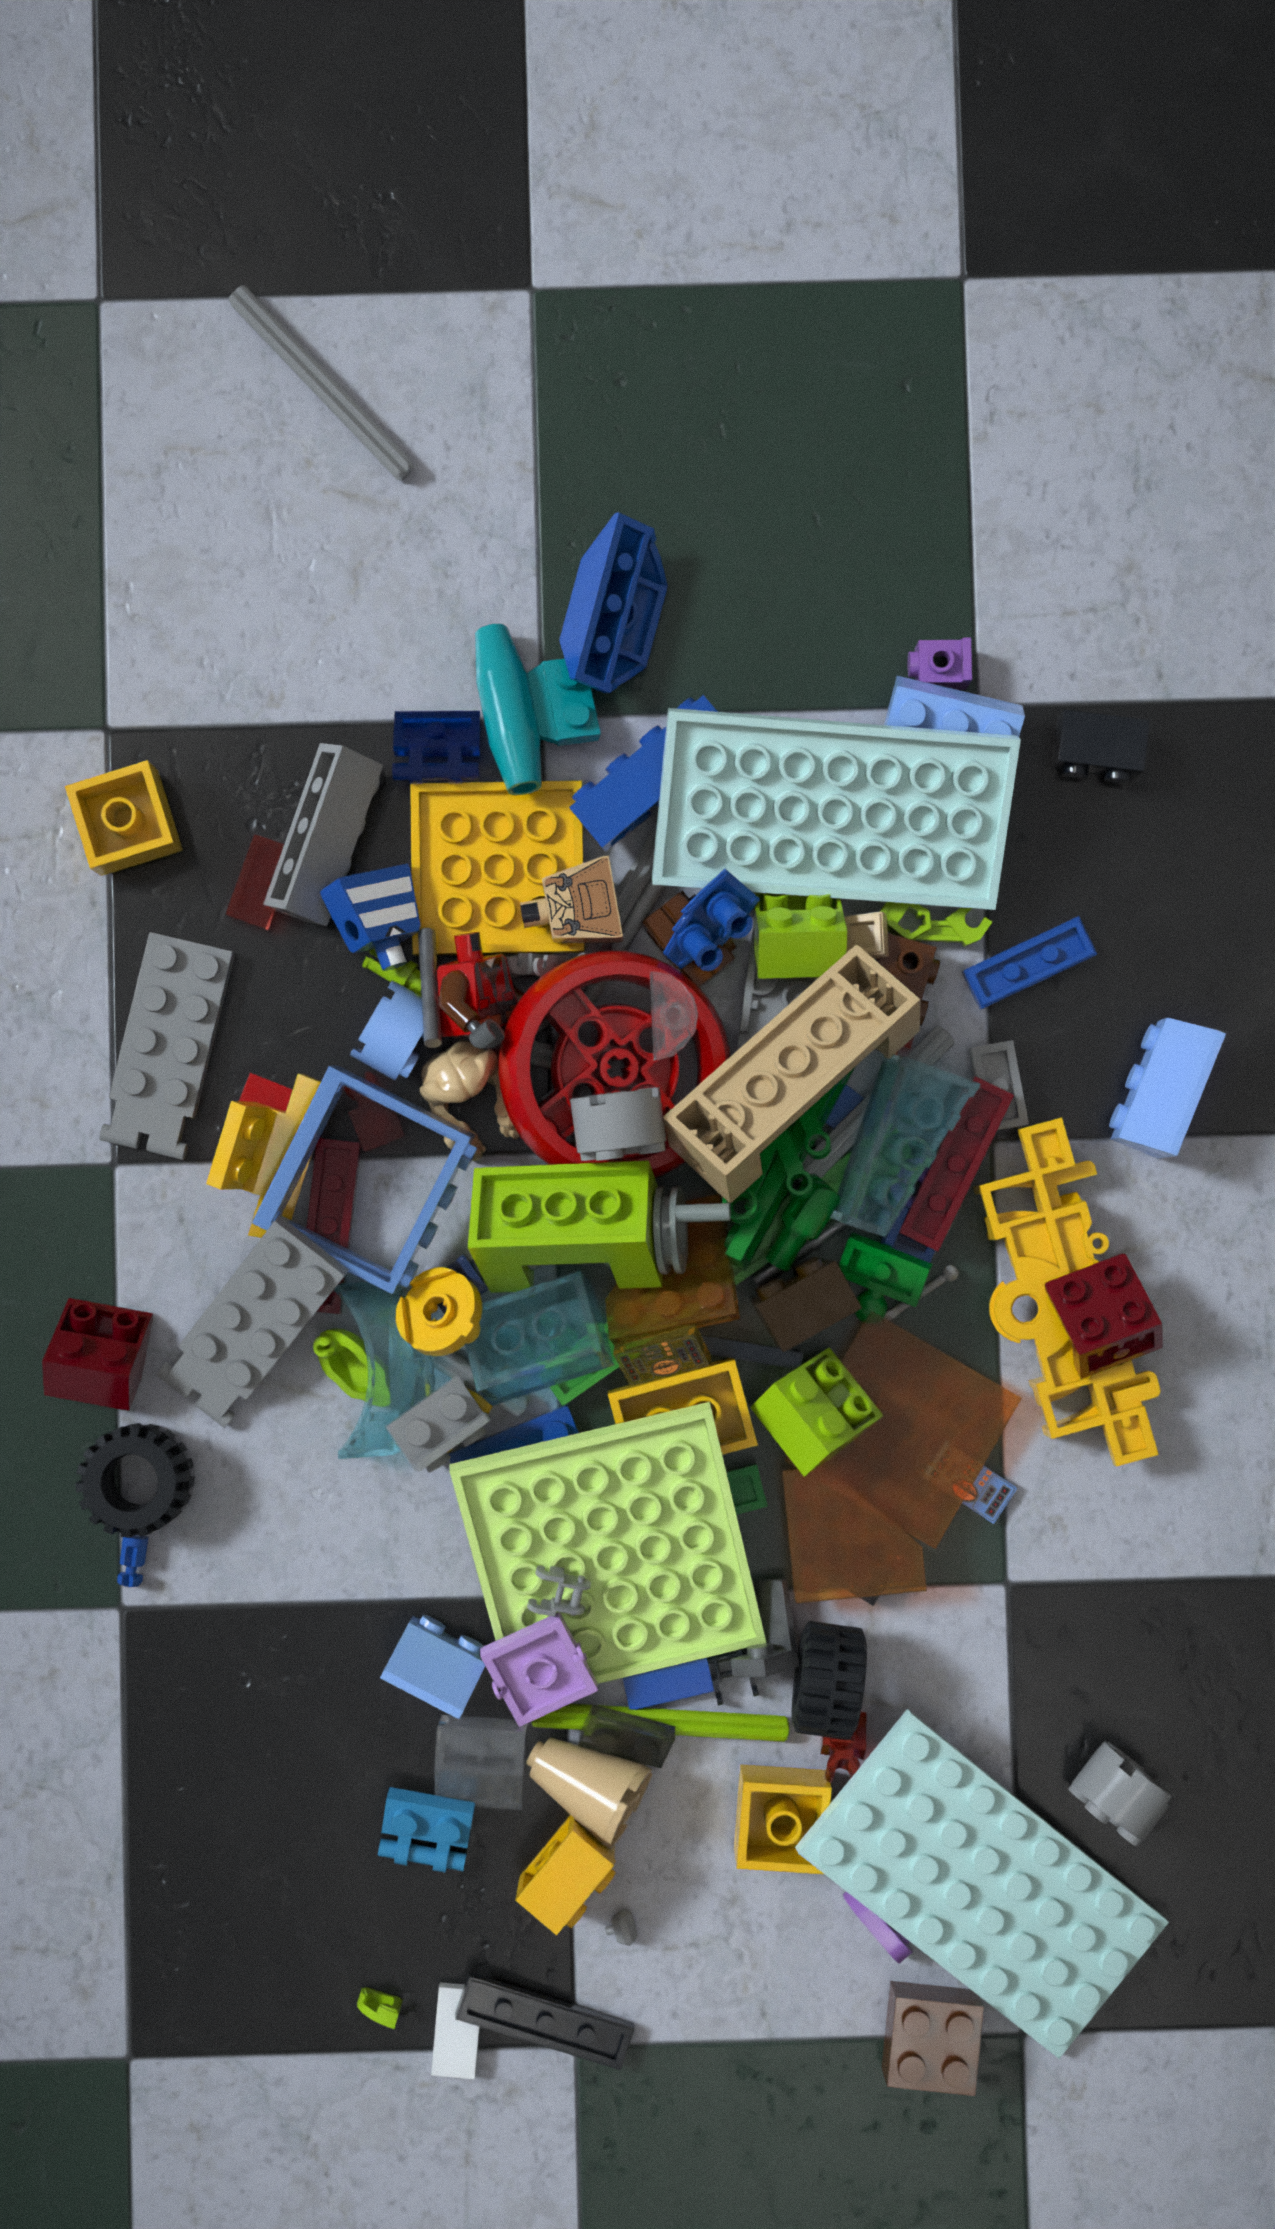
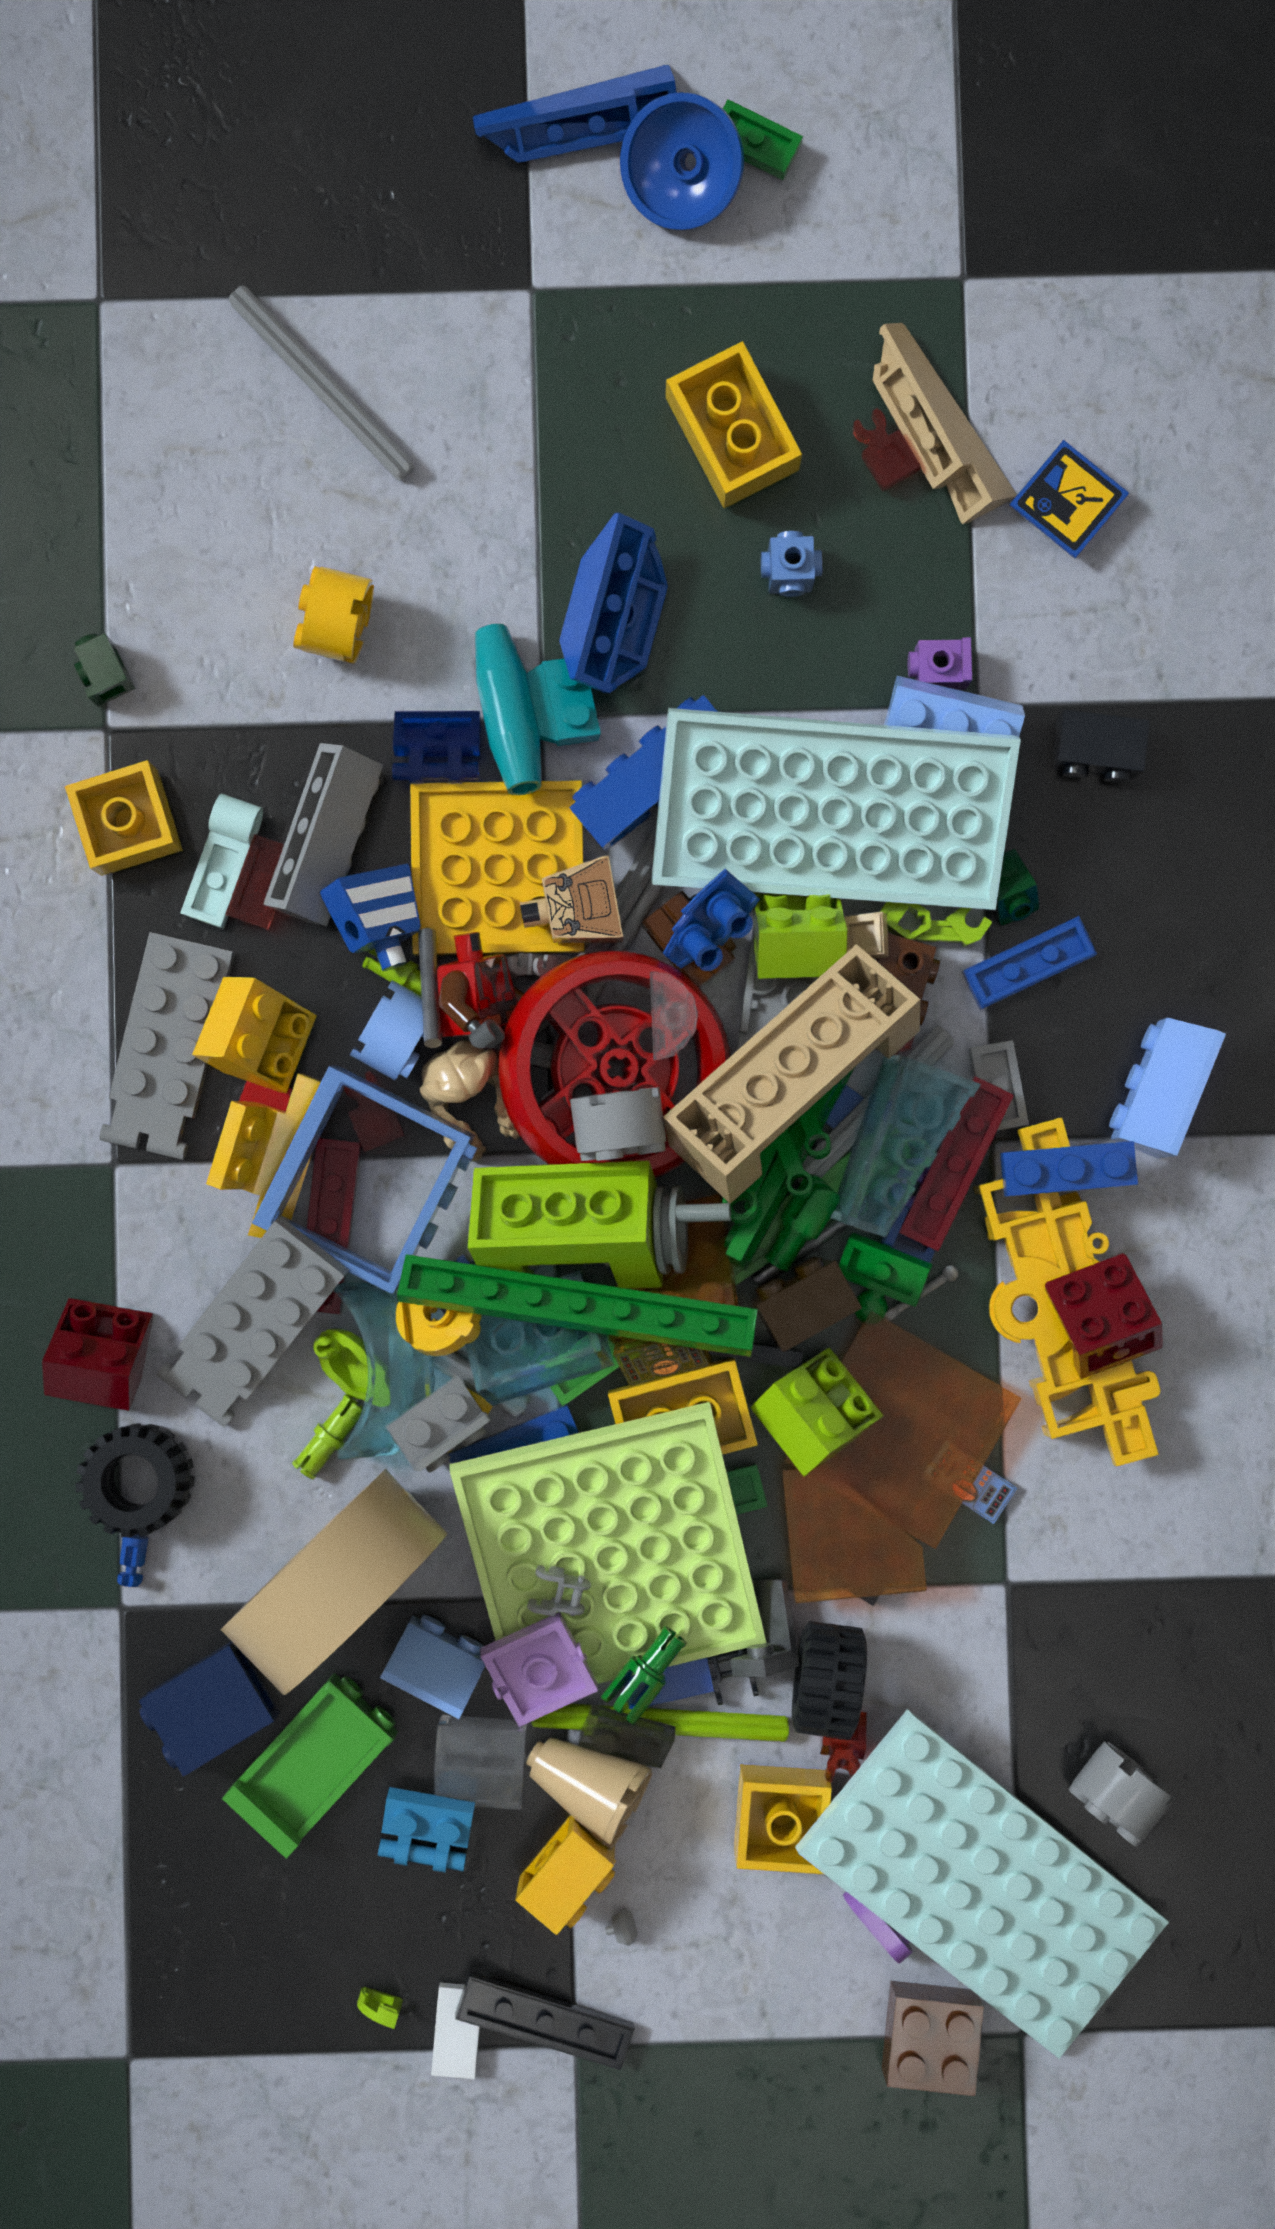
none -> dark green brick [74,633,136,707]
none -> dark blue brick [139,1641,280,1777]
none -> light aqua plate [180,793,263,929]
none -> yellow slope [192,977,317,1093]
none -> tan wheel [220,1468,447,1695]
none -> bright green panel [222,1673,398,1859]
none -> lime pin [292,1394,367,1480]
none -> yellow brick [293,566,374,664]
none -> green plate [397,1254,758,1357]
none -> blue wedge [473,65,677,163]
none -> green arm [601,1626,687,1726]
none -> blue dish [620,92,744,230]
none -> yellow brick [665,341,802,508]
none -> green plate [723,99,803,180]
none -> medium blue brick [761,531,822,597]
none -> clear red plate [852,408,921,492]
none -> tan wedge [872,323,1016,524]
none -> dark green bracket [996,848,1040,925]
none -> blue plate [1000,1141,1138,1197]
none -> piece [1009,440,1129,559]

